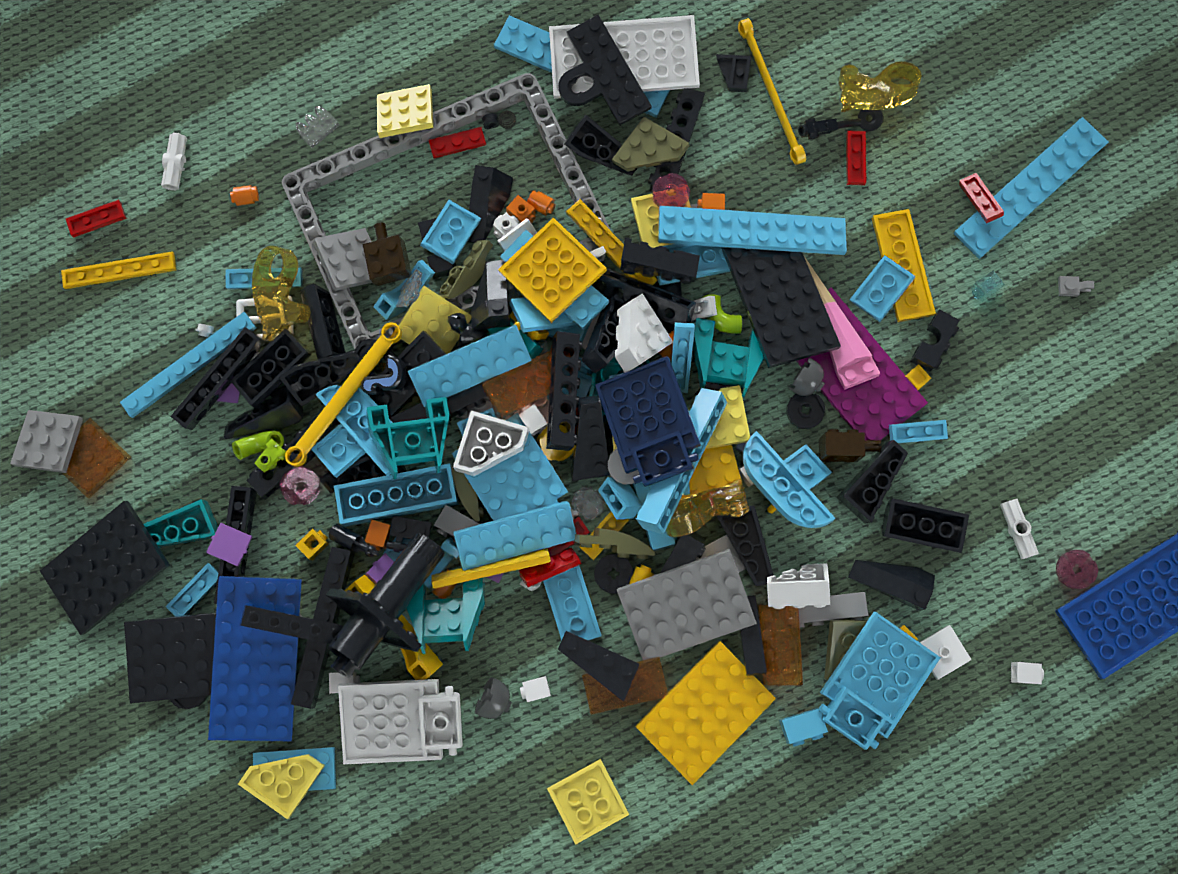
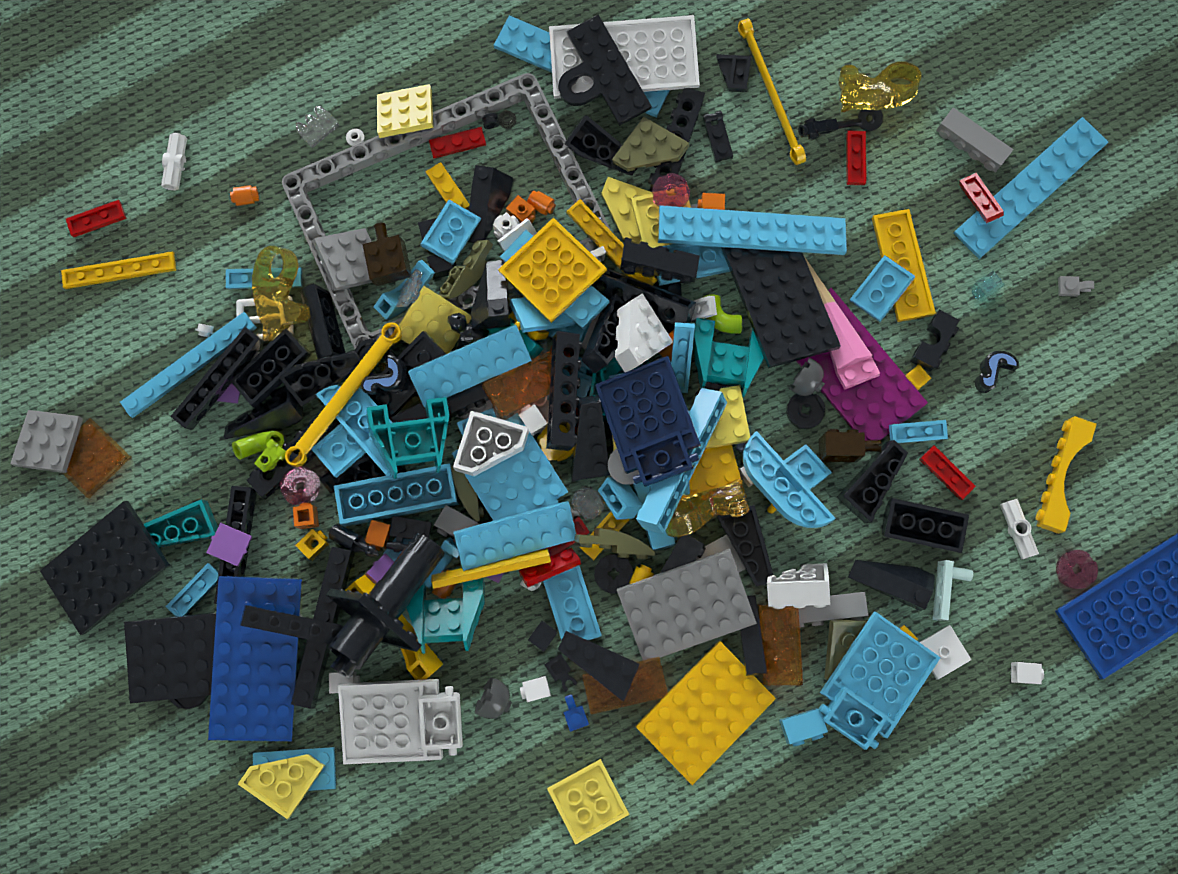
none -> orange brick [293,503,319,529]
none -> white plate [346,129,365,146]
none -> yellow plate [425,162,470,210]
none -> black panel [528,621,557,652]
none -> black plate [545,653,577,692]
none -> blue plate [563,694,589,732]
none -> light yellow plate [601,177,653,244]
none -> black plate [703,110,733,162]
none -> red plate [919,445,976,501]
none -> light aqua piece [933,560,973,621]
none -> light grey brick [936,107,1014,173]
none -> black animal [975,351,1019,393]
none -> yellow arch [1036,416,1097,534]

